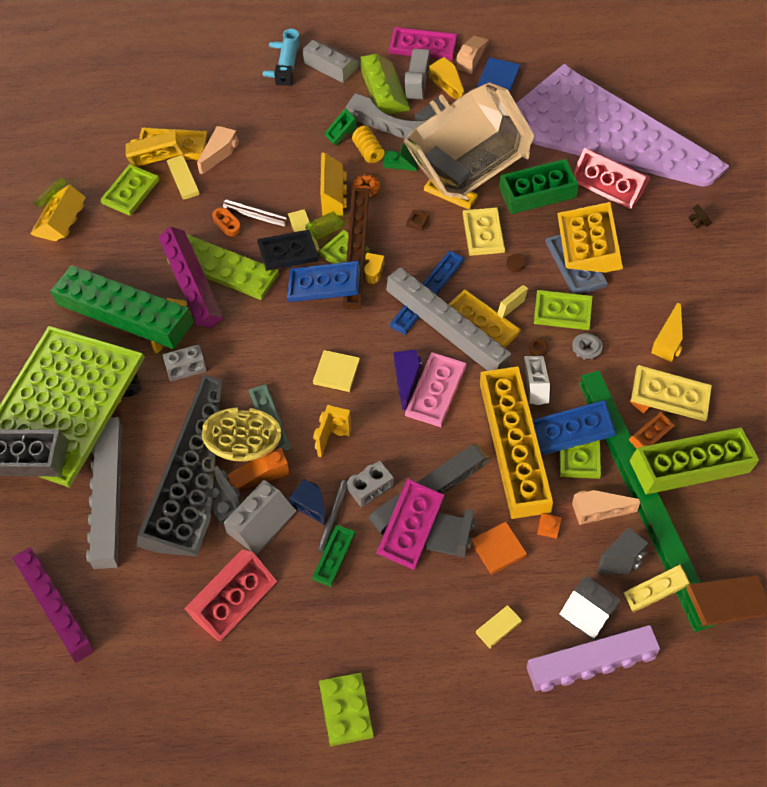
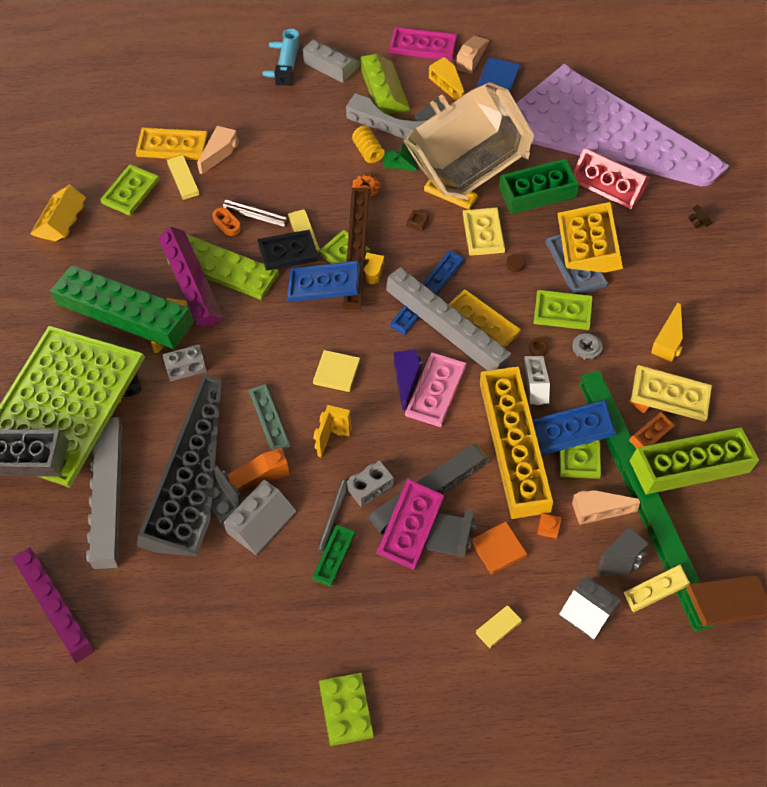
clear neon green tile [33,178,66,207] -> none
yellow slope [126,130,183,167] -> none
coral slope [184,549,277,642] -> none
light yellow brick [202,407,281,461] -> none
dark blue slope [290,479,327,525] -> none
clear neon green tile [305,211,344,239] -> none
yellow slope [321,153,347,216] -> none
green slope [324,108,357,146] -> none
light grey beam [405,49,430,100] -> none
dark grey tile [426,147,471,186] -> none
light yellow tile [498,285,528,319] -> none
lavender brick [527,625,660,692] -> none

